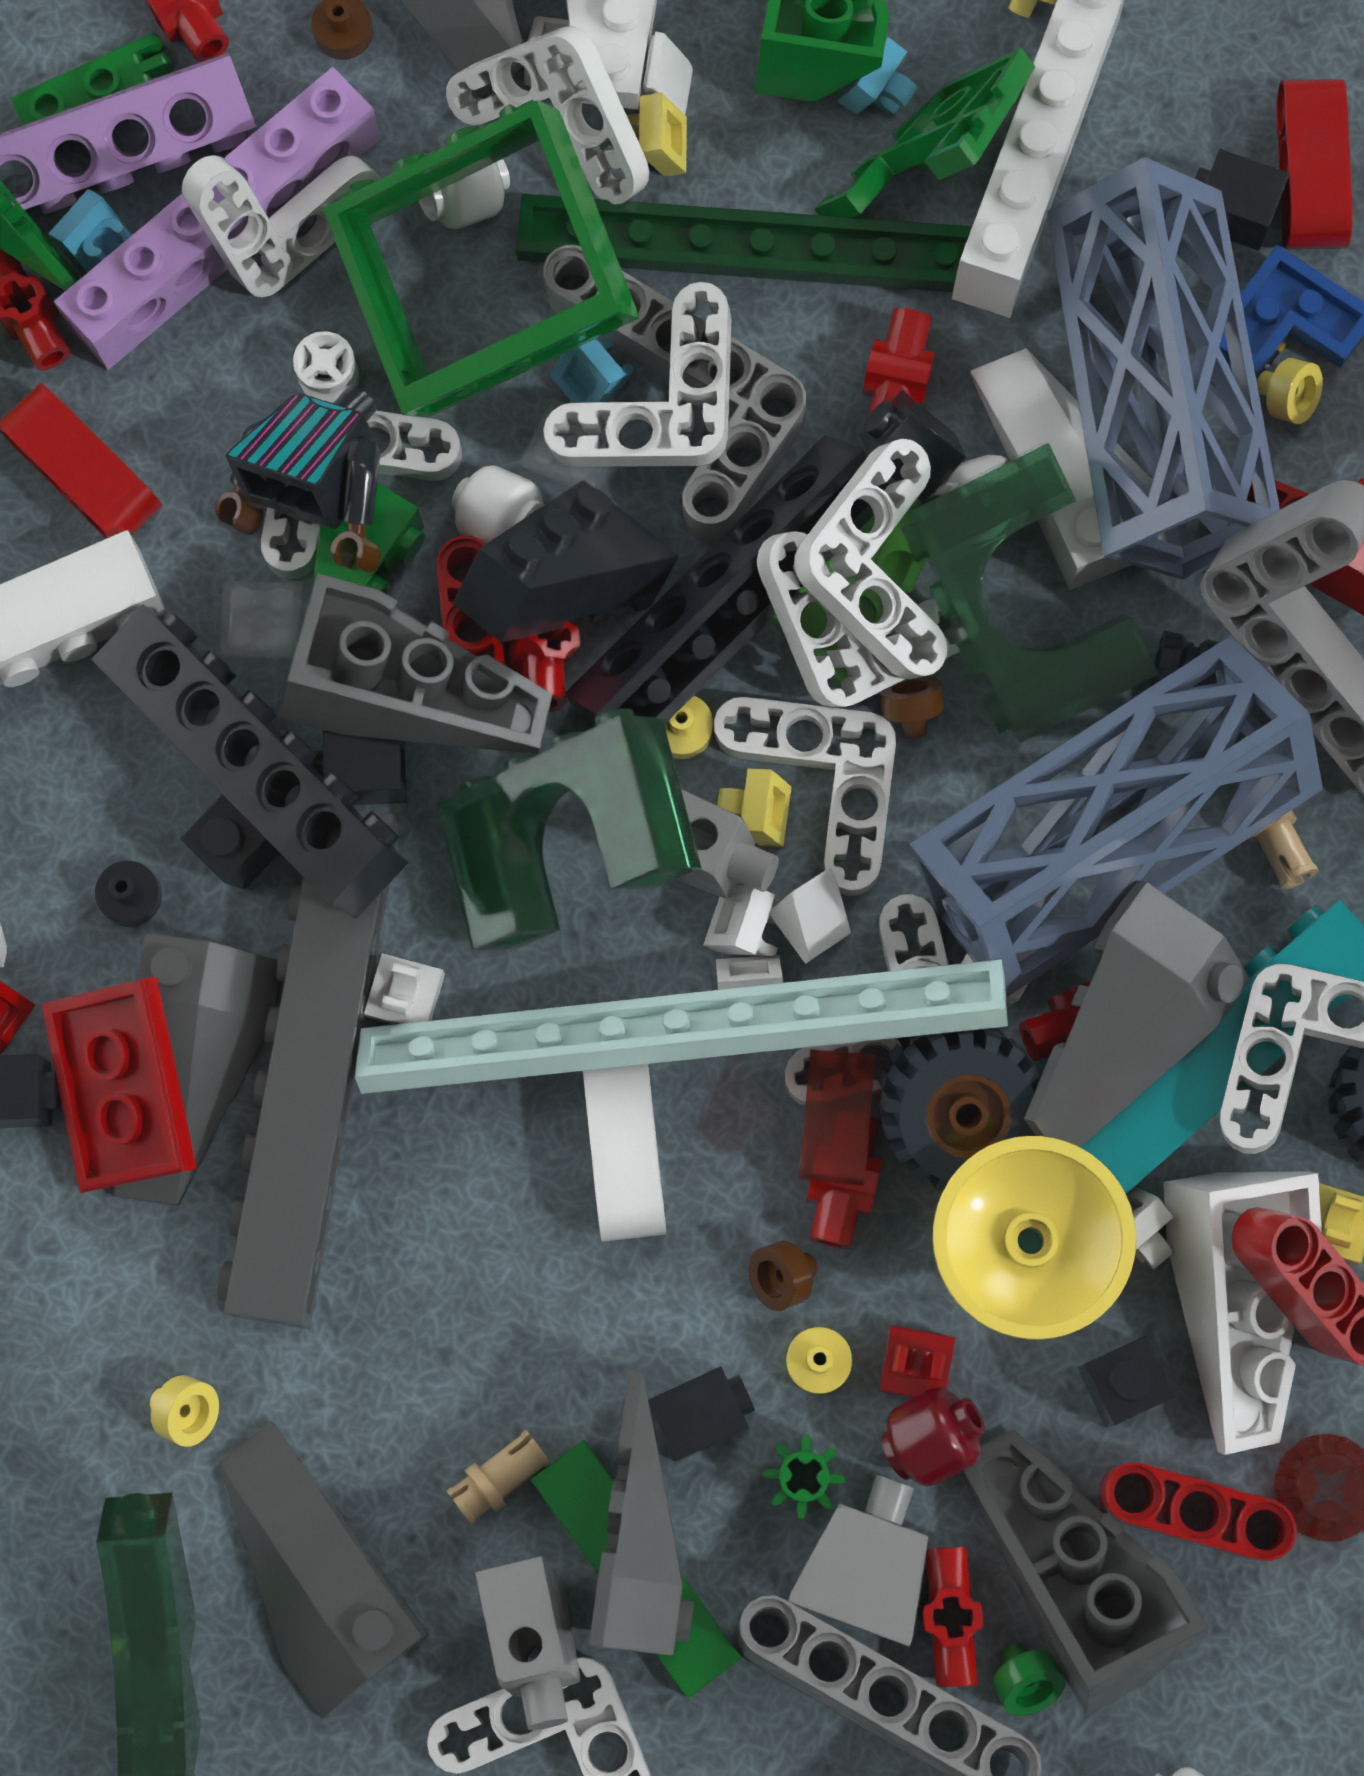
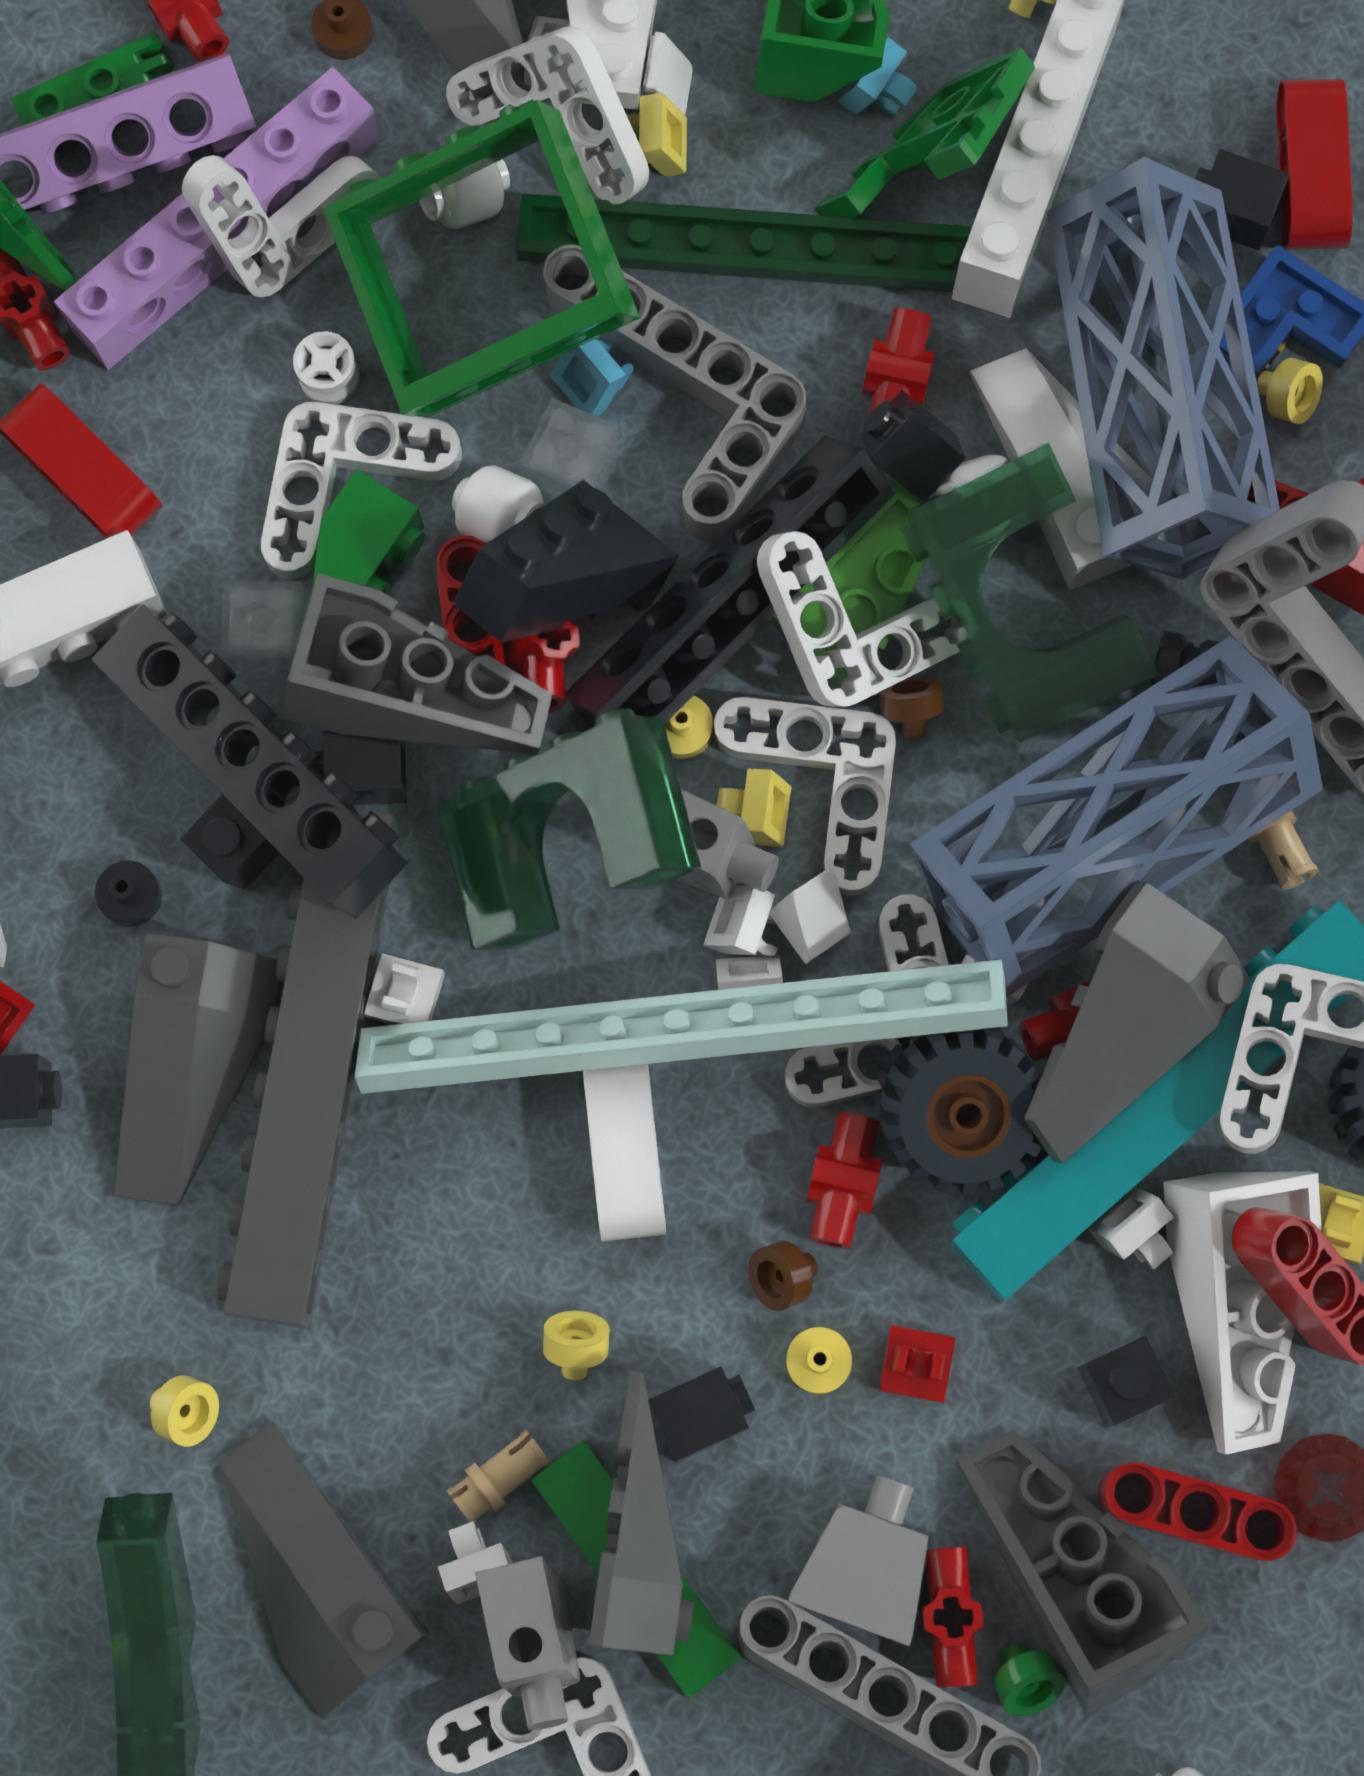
red tile [41,977,197,1193] -> none
medium azure tile [48,189,133,274] -> none
black torso [215,385,380,573] -> none
white beam [543,282,732,467] -> none
green gear [762,1434,846,1519] -> none
white beam [794,439,947,679] -> none
clear red tile [799,1049,875,1186] -> none
dark red head [882,1387,985,1487] -> none
light yellow dish [932,1136,1136,1340] -> none
none -> white tile [438,1521,513,1604]
none -> light yellow tile [543,1311,610,1380]

